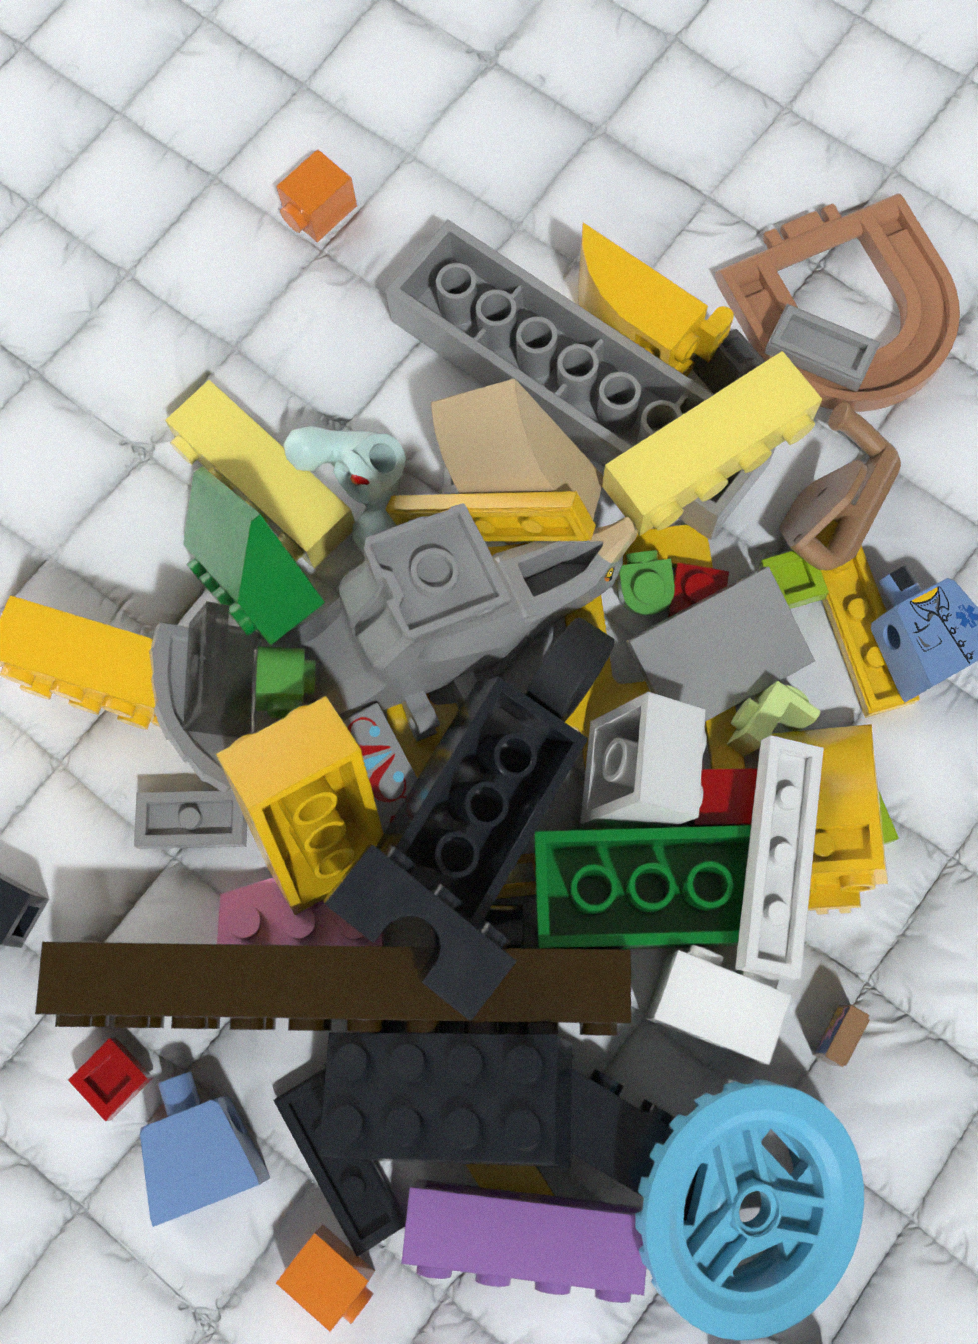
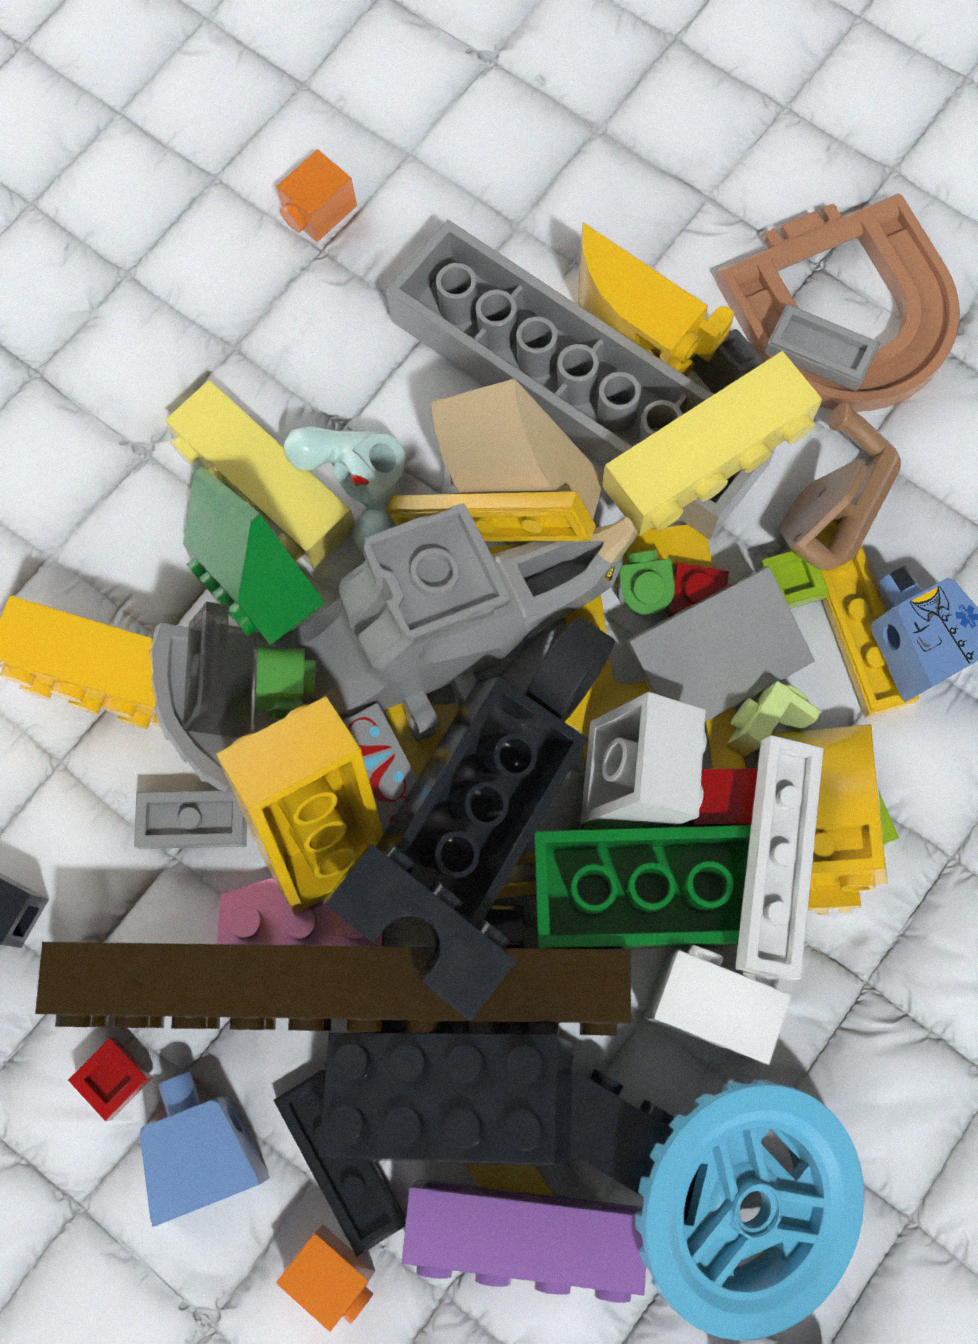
medium nougat tile [813,1005,870,1067] -> none

